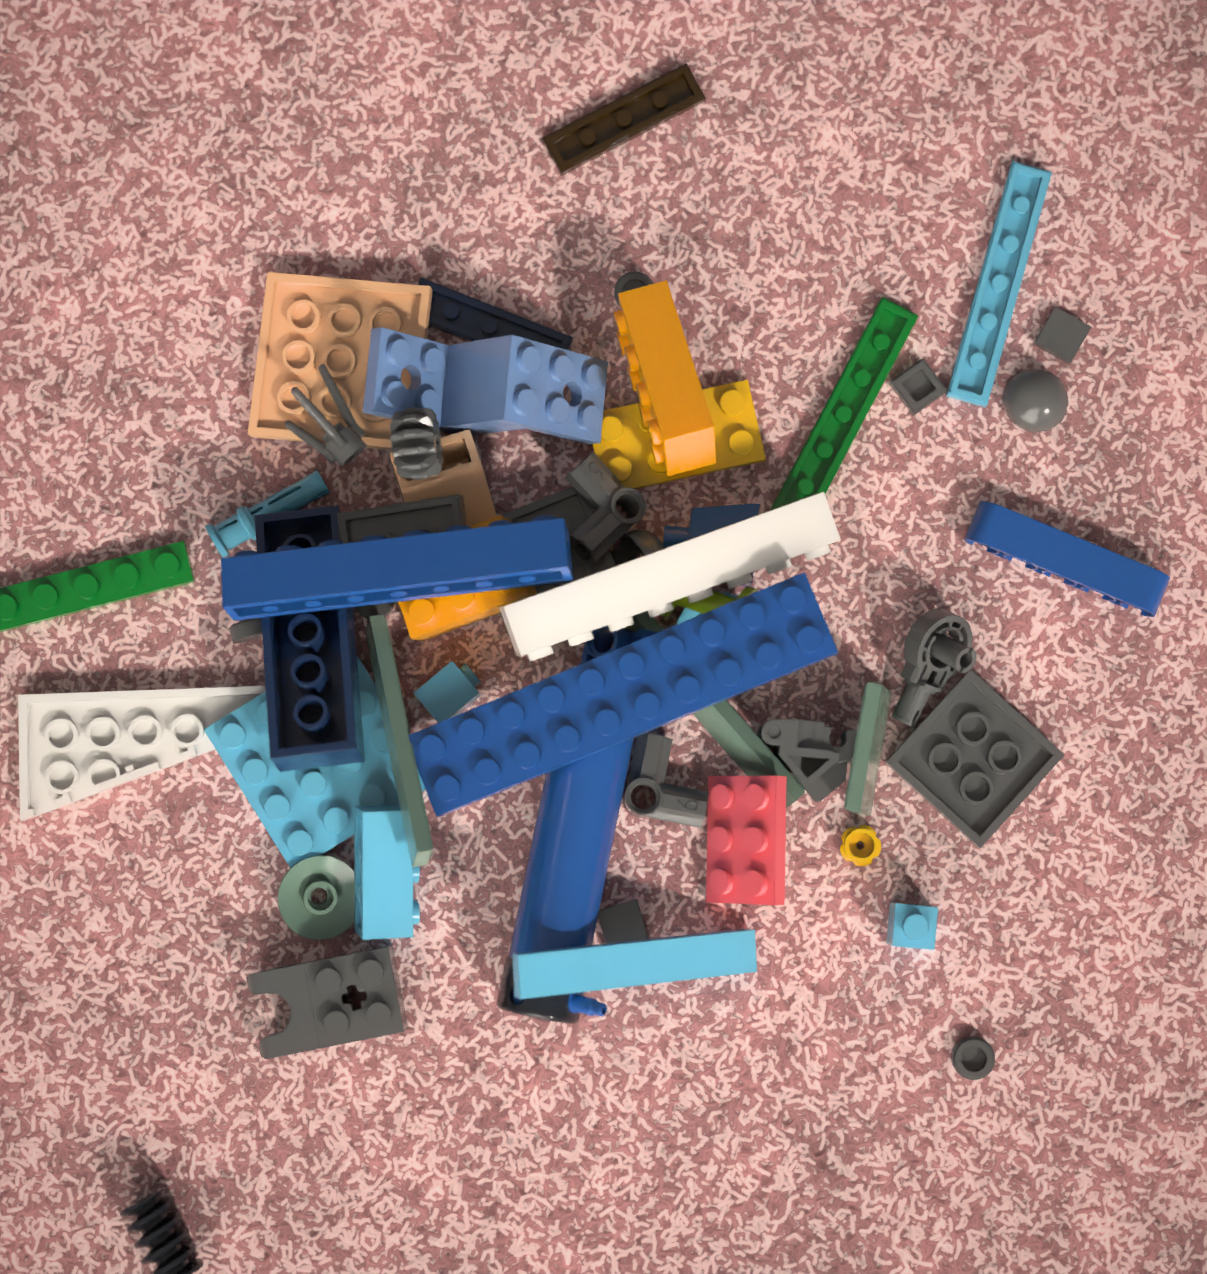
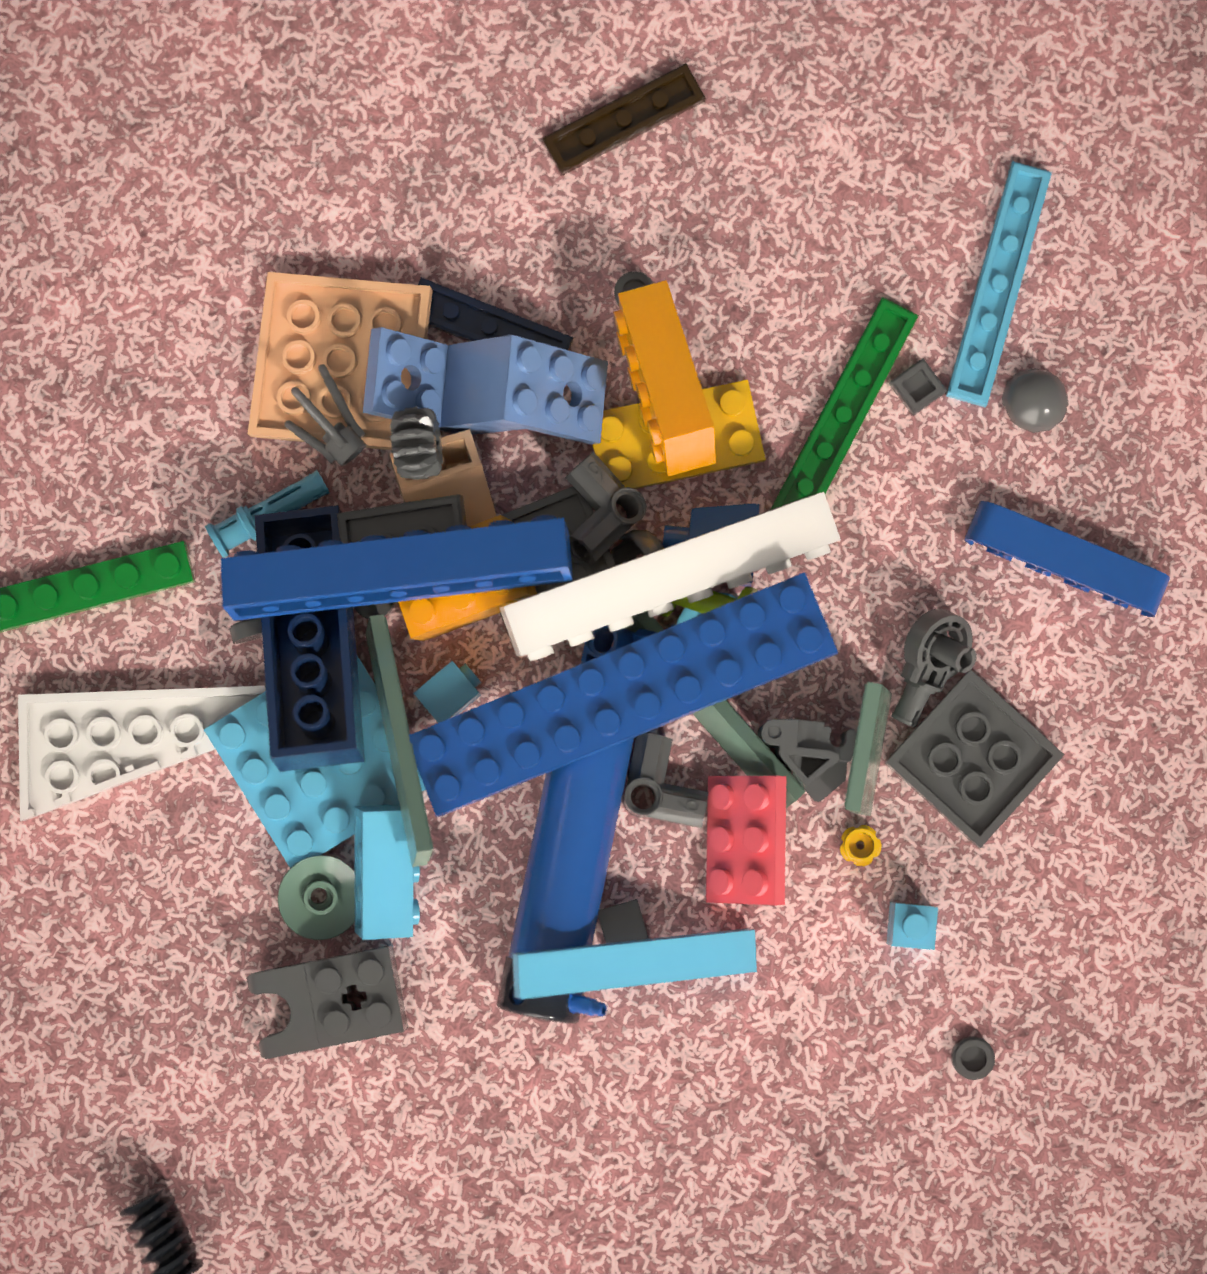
dark grey tile [1033,307,1091,364] -> none

